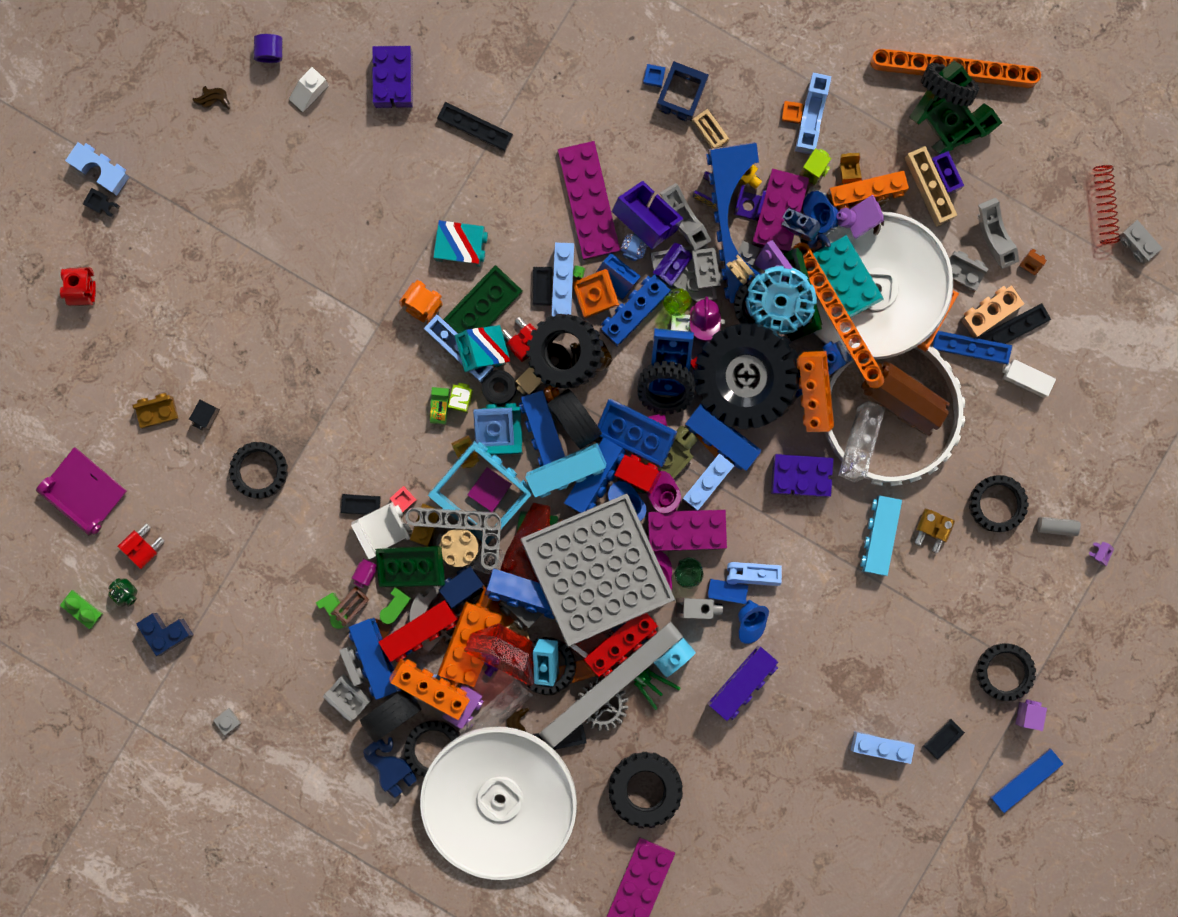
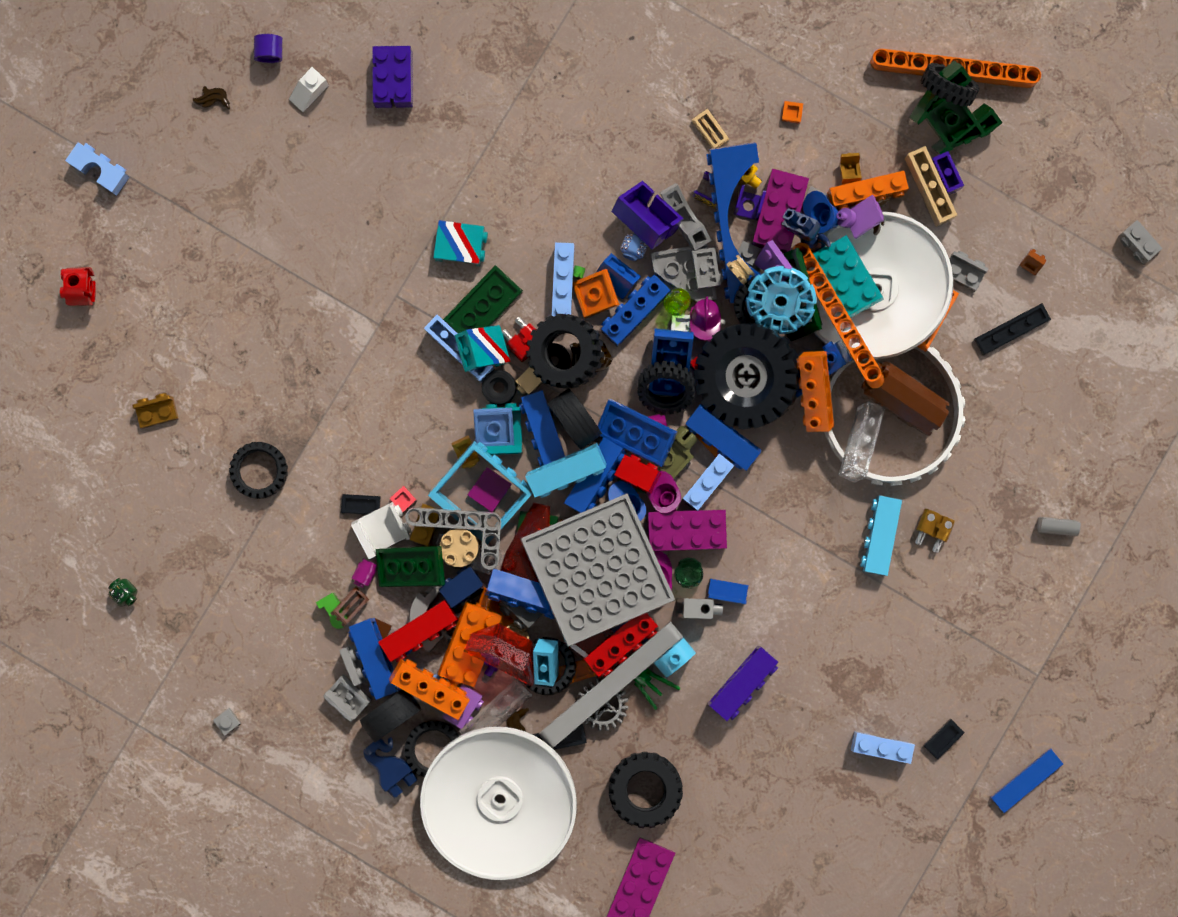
magenta door [36,447,127,536] -> none
bright green tile [60,590,103,629] -> none
black plate [83,188,120,218] -> none
red piece [118,524,164,569] -> none
dark blue brick [136,613,194,656] -> none
black brick [189,399,220,431] -> none
bright green leg [380,587,412,624] -> none
orange brick [399,280,443,324] -> none
bright green leg [430,387,451,424] -> none
black tile [437,102,513,152] -> none
brick [448,383,473,413] -> none
black tile [533,267,552,306] -> none
orange plate [544,385,559,403] -> none
magenta plate [558,141,620,260] -> none
blue tile [643,64,666,88] -> none
dark purple slope [653,243,692,286] -> none
dark blue window [656,61,709,121] -> none
light blue plate [727,562,782,586] -> none
blue piece [738,600,769,644] -> none
dark purple piece [771,454,833,498] -> none
light blue arch [795,73,832,155] -> none
lime brick [799,148,832,185] -> none
blue tile [933,331,1013,364] -> none
light nougat brick [961,285,1024,338] -> none
black tyre [969,475,1029,532] -> none
black tyre [976,643,1036,701] -> none
light grey arch [977,198,1019,269] -> none
white brick [1002,359,1056,398] -> none
medium lavender brick [1015,699,1047,731] -> none
medium lavender tile [1089,542,1114,566] -> none
clear red piece [1093,165,1121,244] -> none

